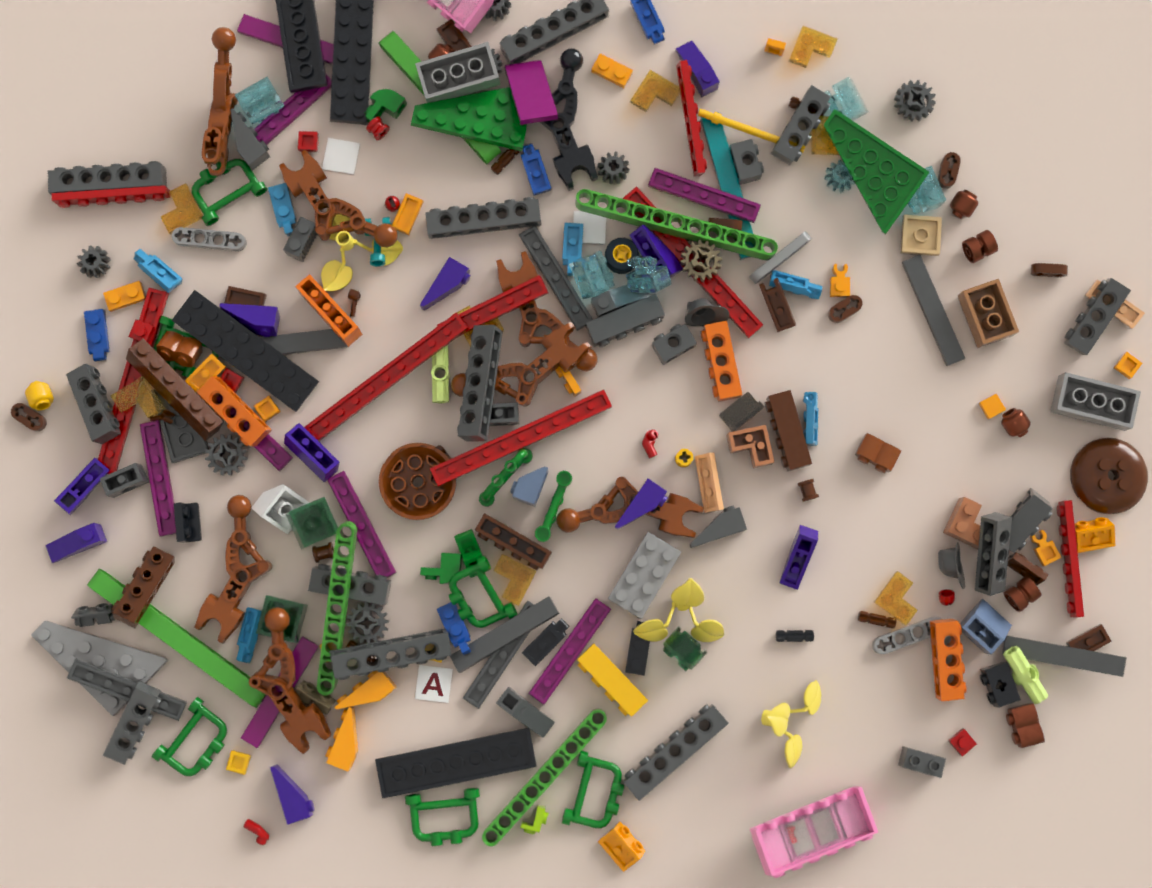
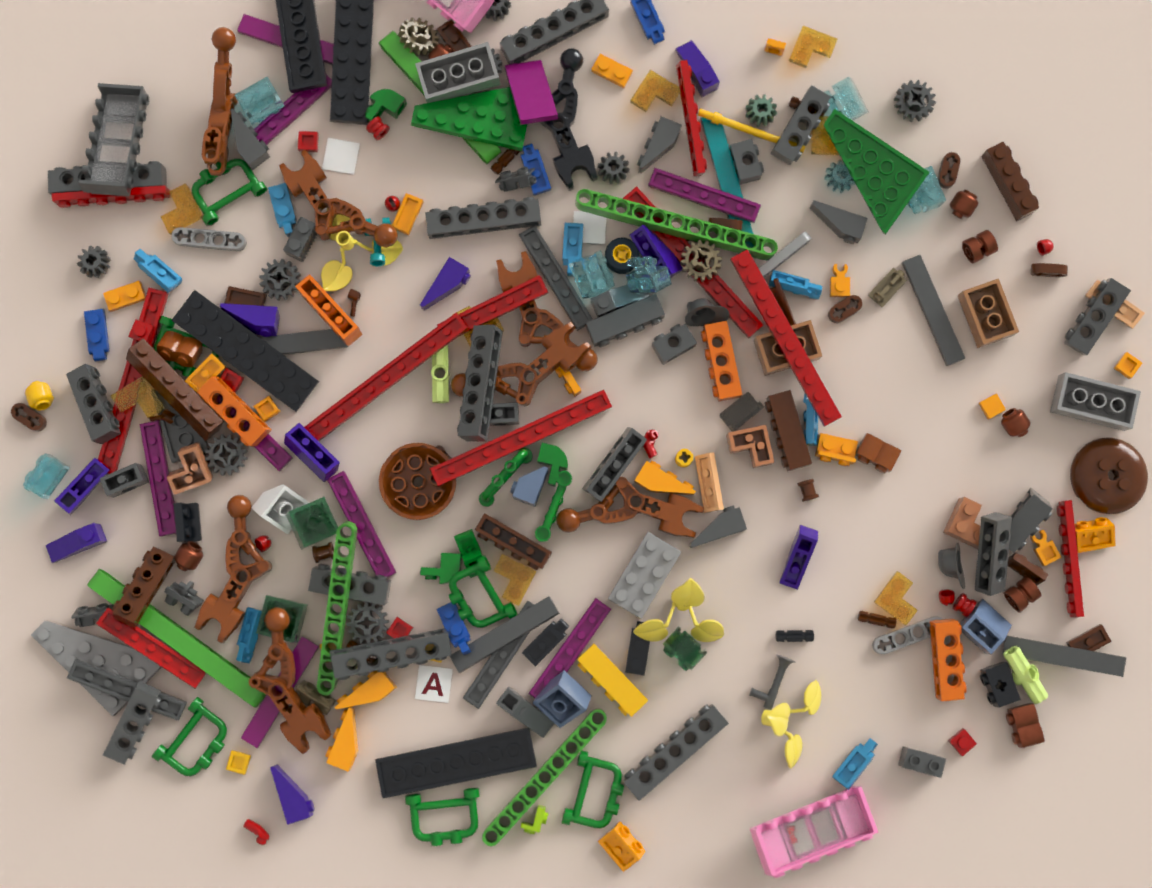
dark purple slope [614,478,668,530] -> none
tan plate [901,215,942,256] -> none
none -> clear light blue brick [23,453,70,499]
none -> window [79,83,149,196]
none -> red plate [96,608,206,689]
none -> dark grey hips [164,581,204,616]
none -> nougat brick [167,442,213,495]
none -> copper head [174,541,203,571]
none -> red hinge [254,535,272,552]
none -> dark grey gear [259,259,301,301]
none -> red plate [386,617,414,638]
none -> dark tan gear [398,17,439,56]
none -> dark grey hinge [495,167,536,192]
none -> sand blue slope [533,670,592,728]
none -> green brick [537,443,568,487]
none -> dark grey brick [582,427,647,502]
none -> light orange slope [634,460,696,495]
none -> dark grey slope [637,116,682,173]
none -> red plate [730,249,842,427]
none -> sand green gear [745,94,777,127]
none -> dark grey piece [749,655,795,710]
none -> medium nougat brick [753,320,822,376]
none -> dark grey slope [810,200,868,244]
none -> light orange bracket [815,433,858,466]
none -> dark azure hinge [832,738,878,790]
none -> dark tan hinge [868,268,907,307]
none -> red wheel [952,593,977,617]
none -> reddish brown brick [981,141,1040,221]
none -> red hinge [1037,239,1054,255]

